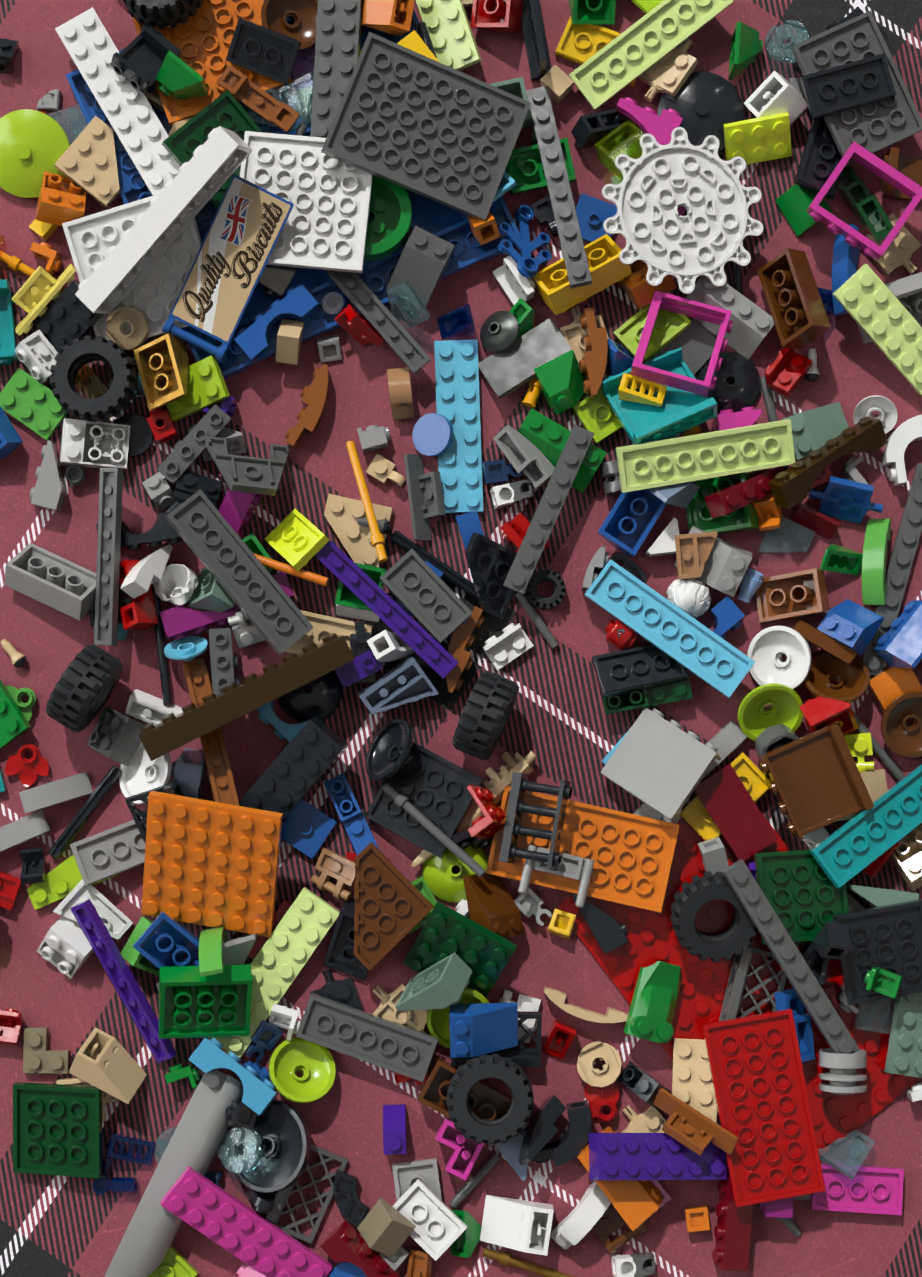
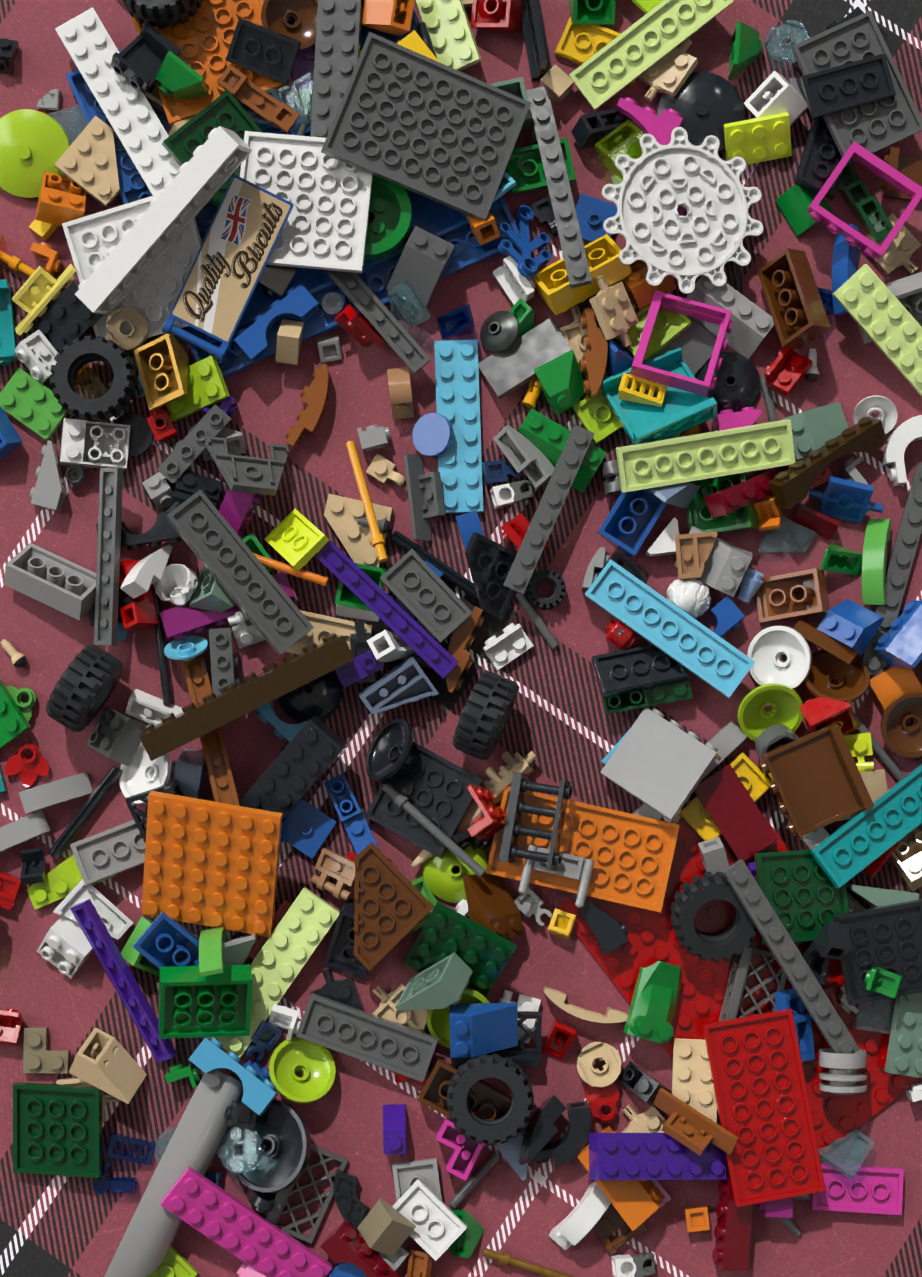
white slope [480,1195,554,1256] -> none
none -> tan plate [590,275,639,347]

